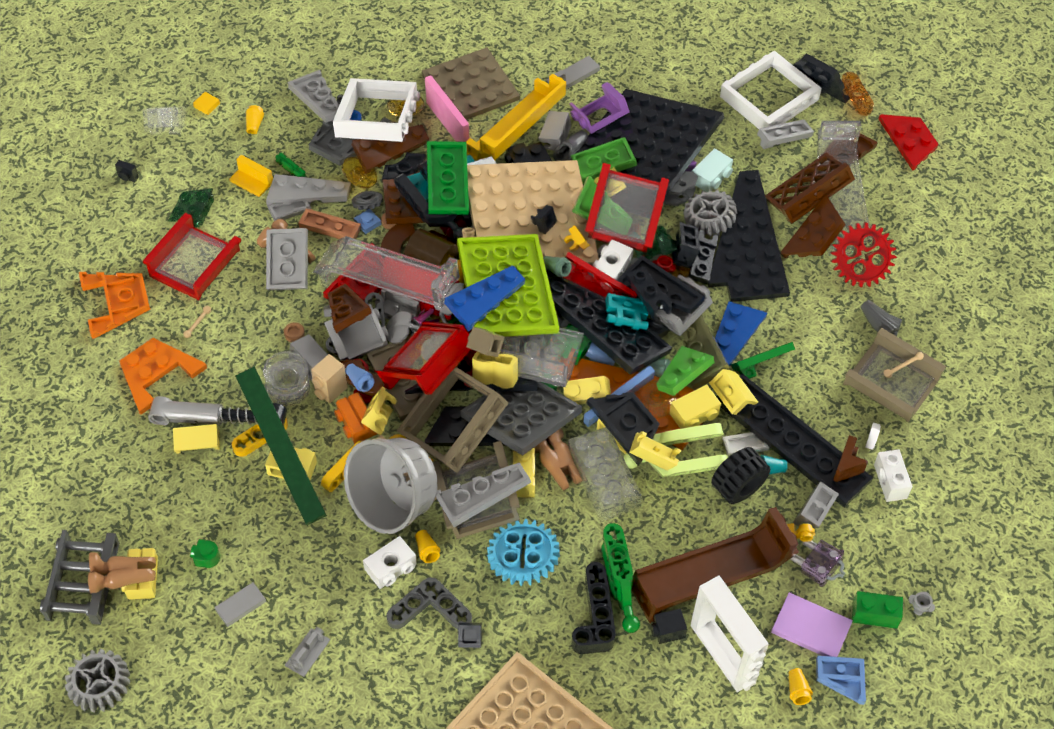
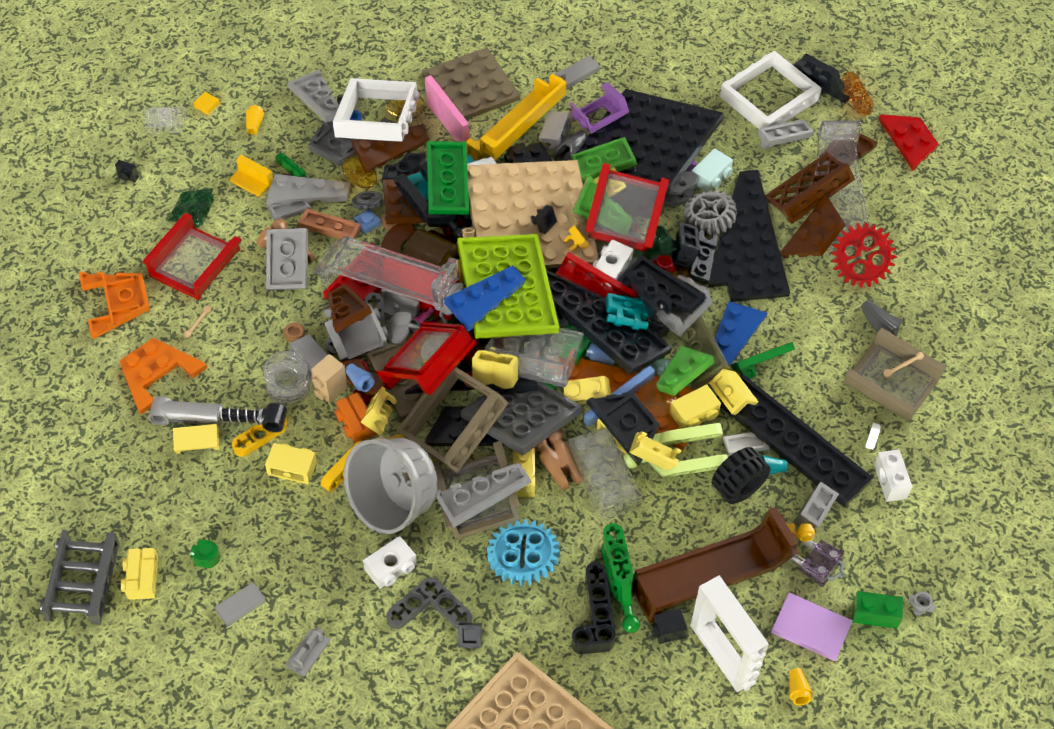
light grey gear [65,649,130,713] -> none
medium nougat piece [88,552,156,594] -> none
dark green tile [235,366,327,526] -> none
yellow cone [415,530,440,563] -> none
dark tan brick [467,327,505,357] -> none
sand green cone [543,256,572,277] -> none
medium blue wing [816,656,866,705] -> none
reddish brown slope [833,435,868,482] -> none

